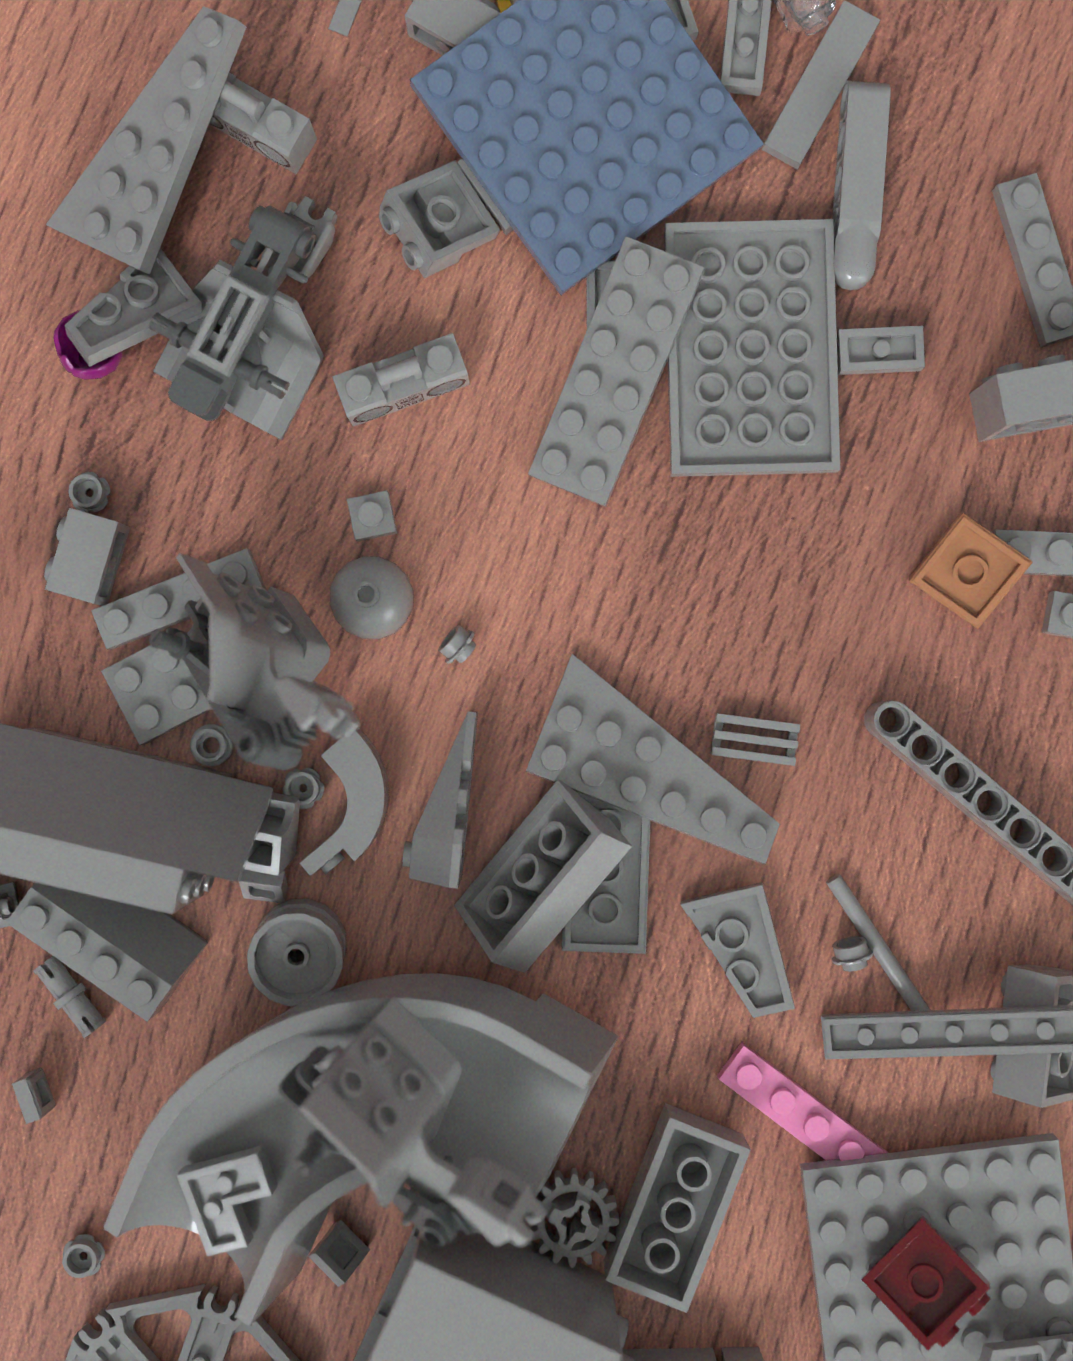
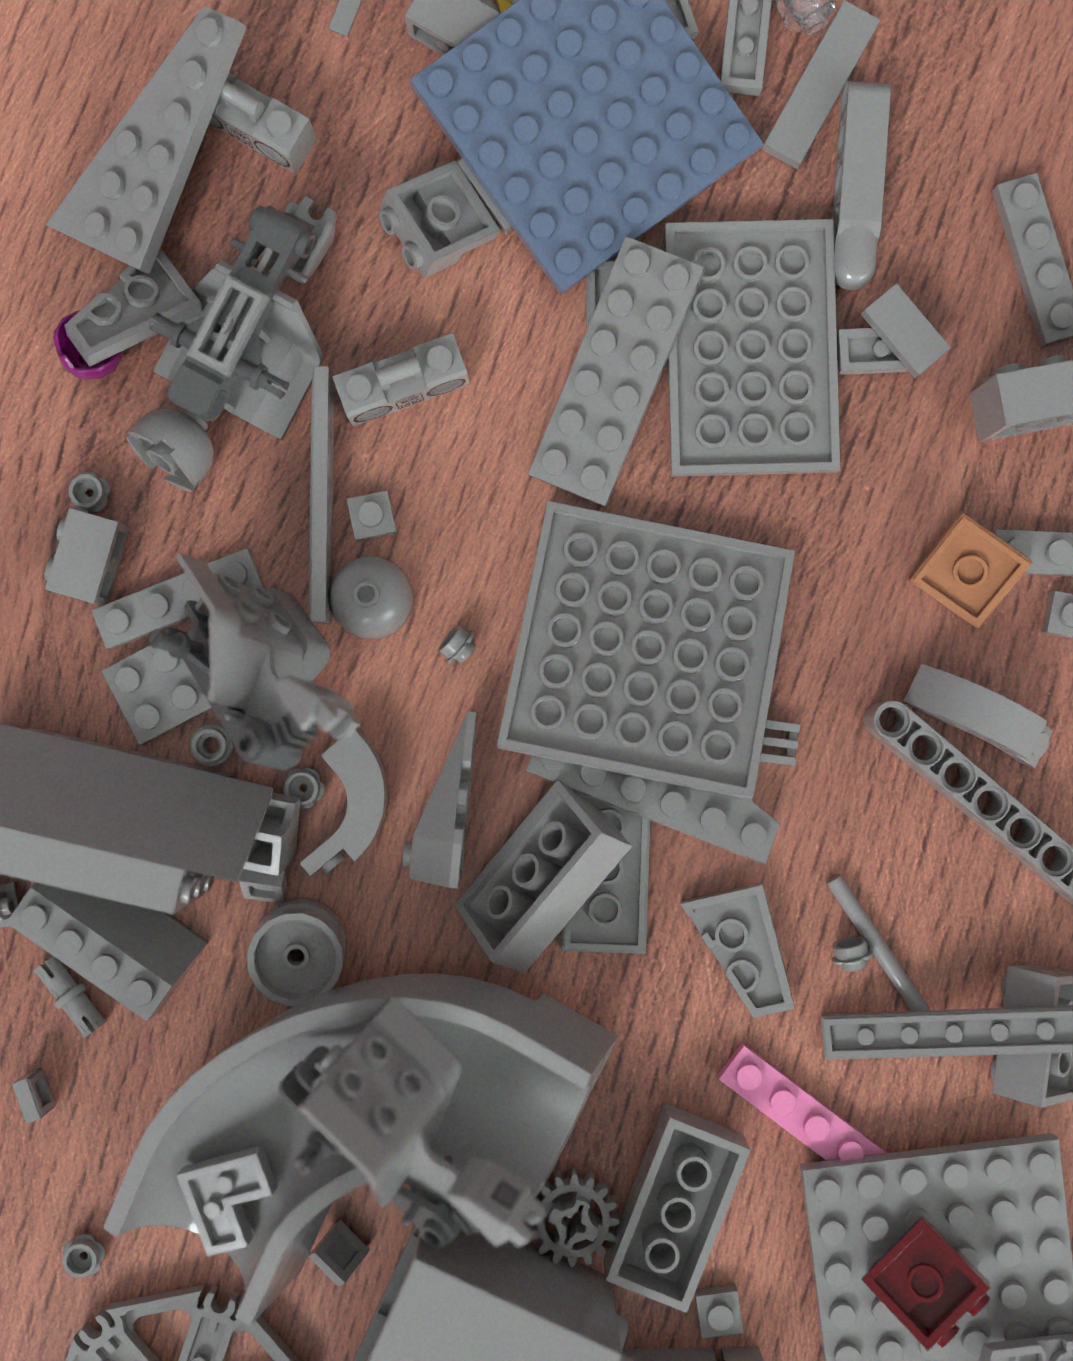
none -> light grey cylinder [126,408,214,492]
none -> light grey tile [309,366,335,624]
none -> light grey plate [497,501,795,800]
none -> light grey plate [695,1284,744,1339]
none -> light grey tile [861,283,951,378]
none -> light grey arch [903,664,1053,768]

